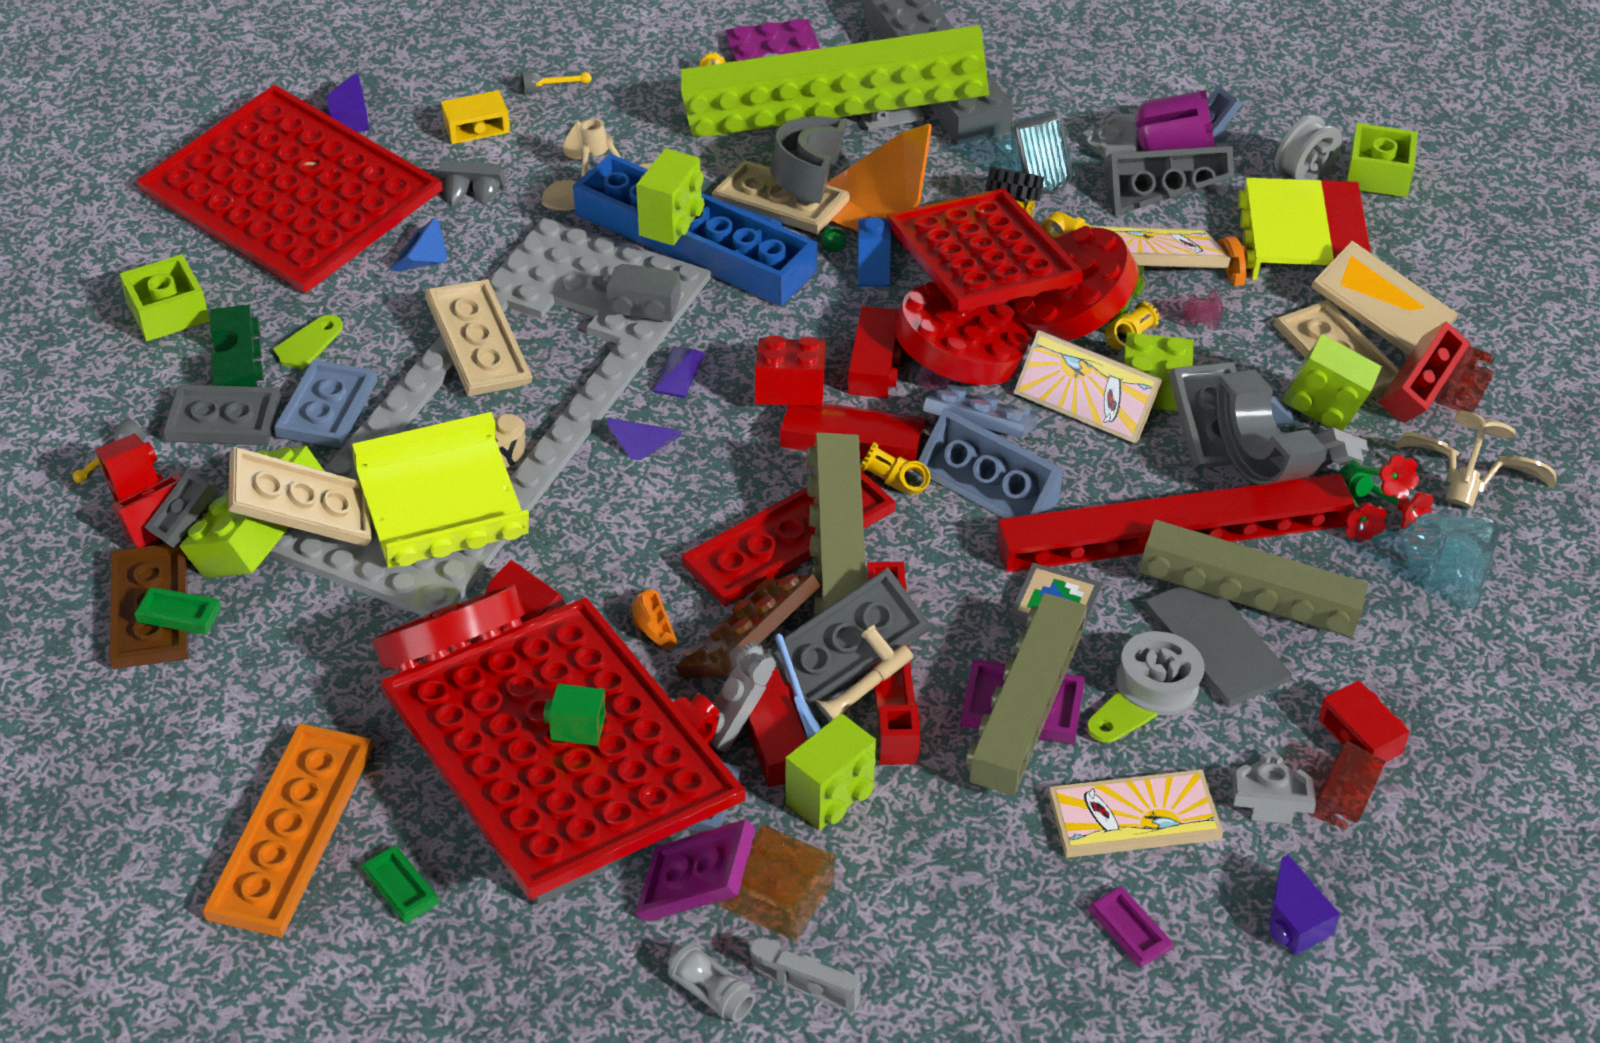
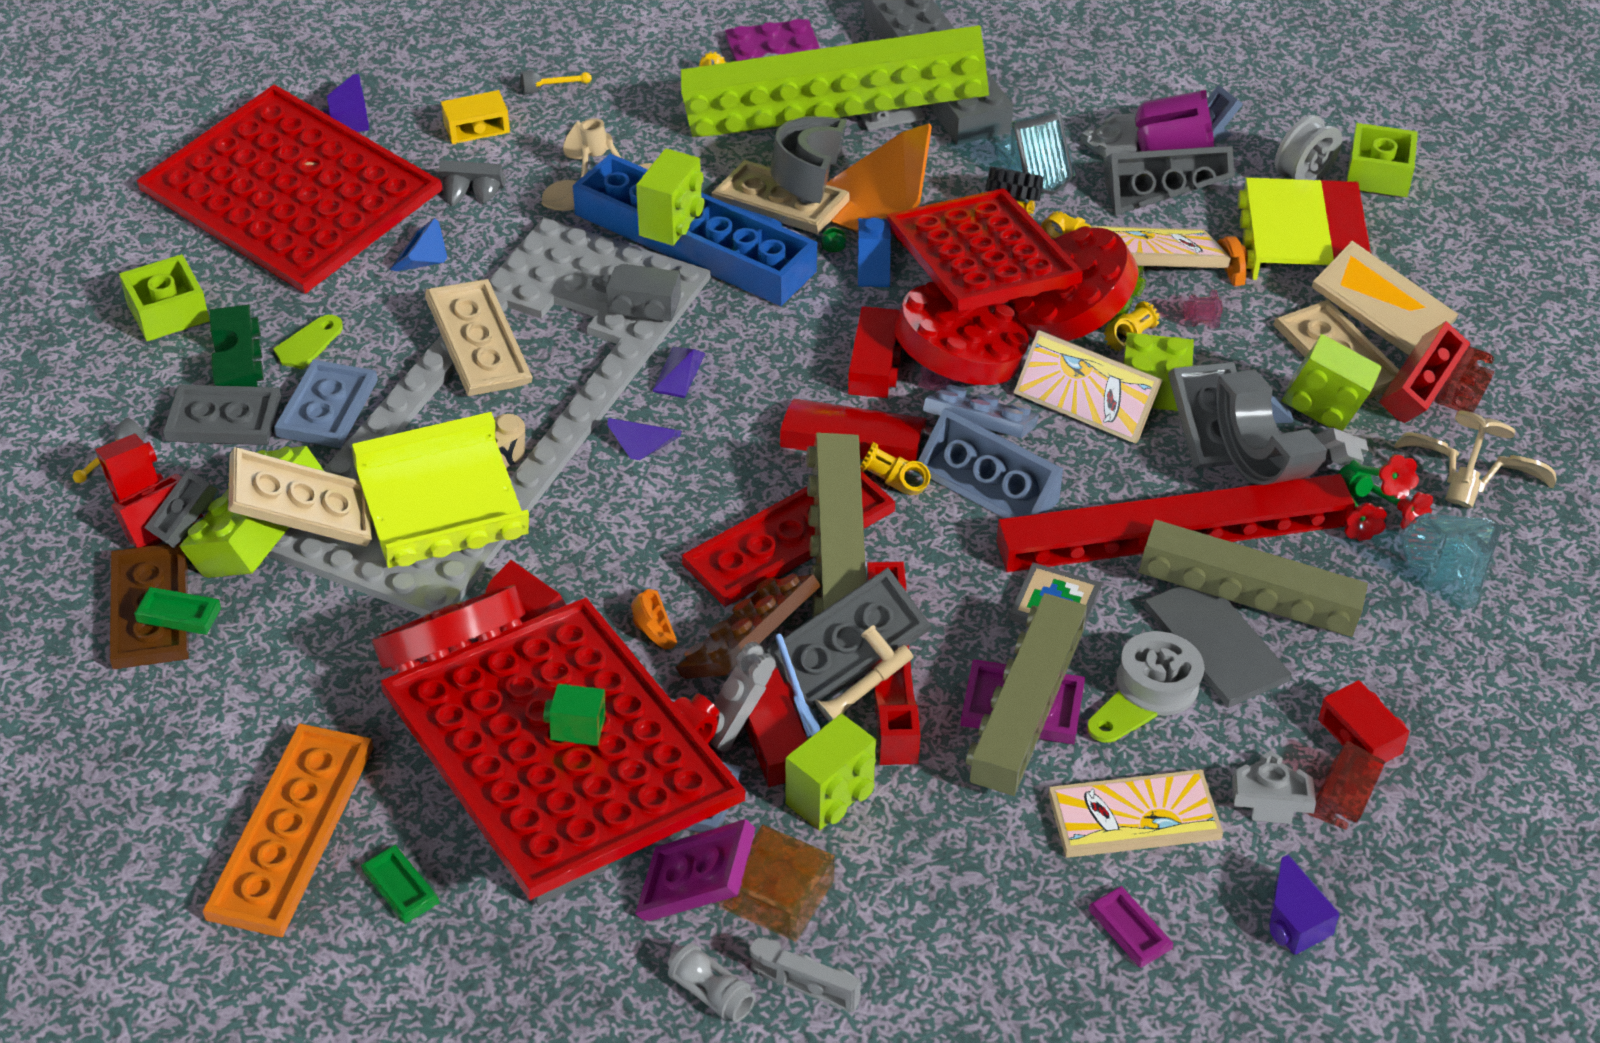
red brick [755,335,826,407] -> none

